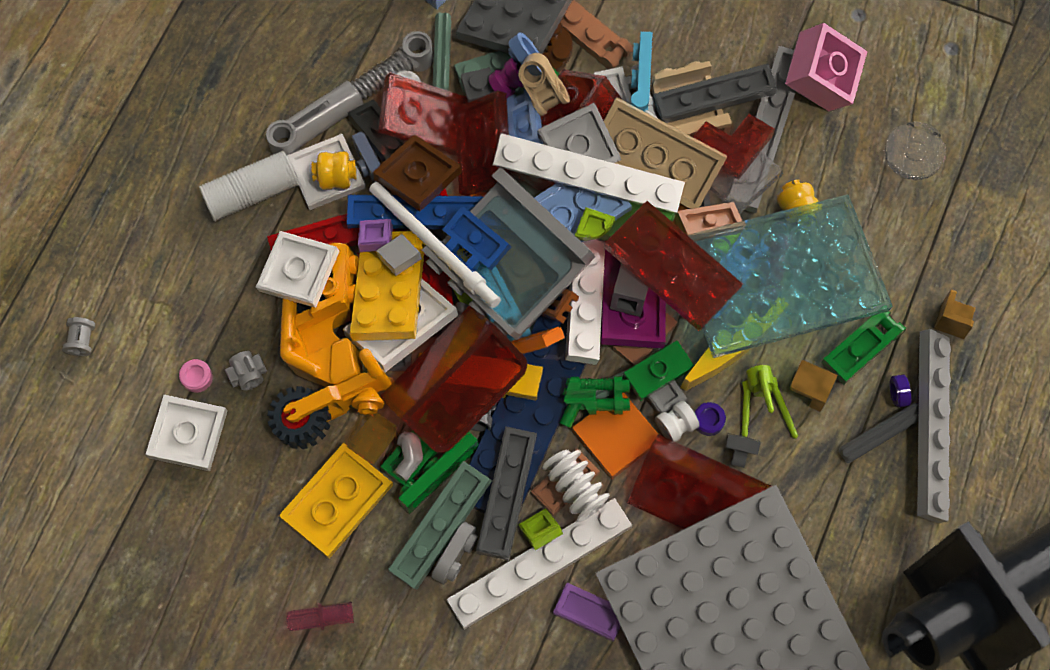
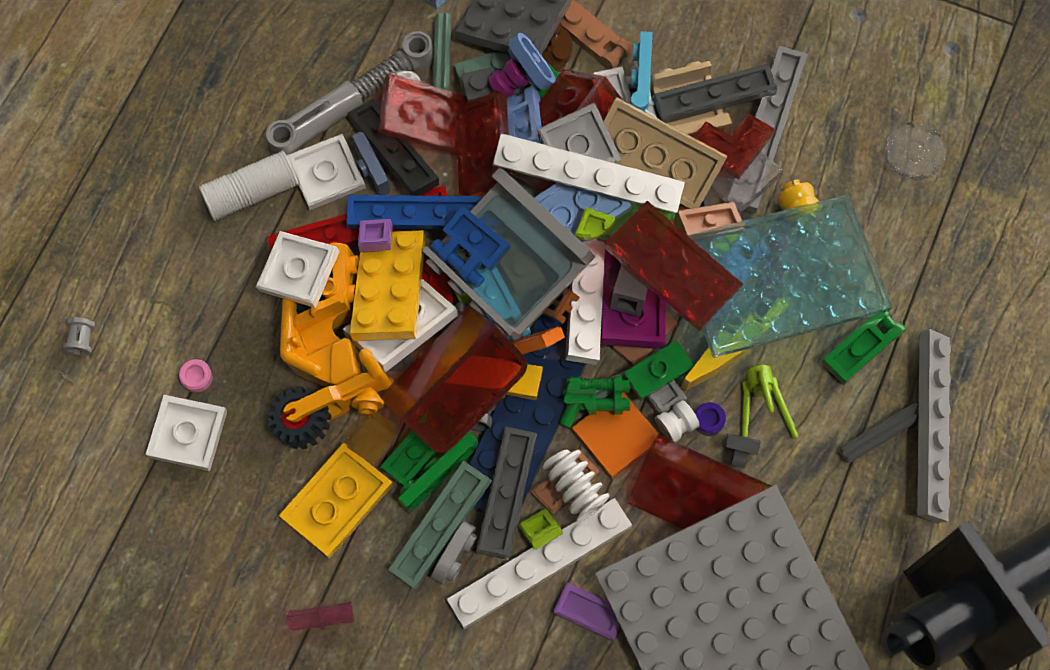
light grey gear [225,351,267,390] -> none
yellow piece [311,151,357,190] -> none
white bar [369,182,501,308] -> none
reddish brown plate [373,134,461,211] -> none
light grey tile [376,234,422,276] -> none
light grey arm [394,432,423,482] -> none
tan piece [519,53,570,116] -> none
bright pink brick [785,23,867,111] -> none
pearl gold panel [790,360,838,412] -> none
dark purple tile [889,374,911,407] -> none
pearl gold panel [934,289,976,339] -> none

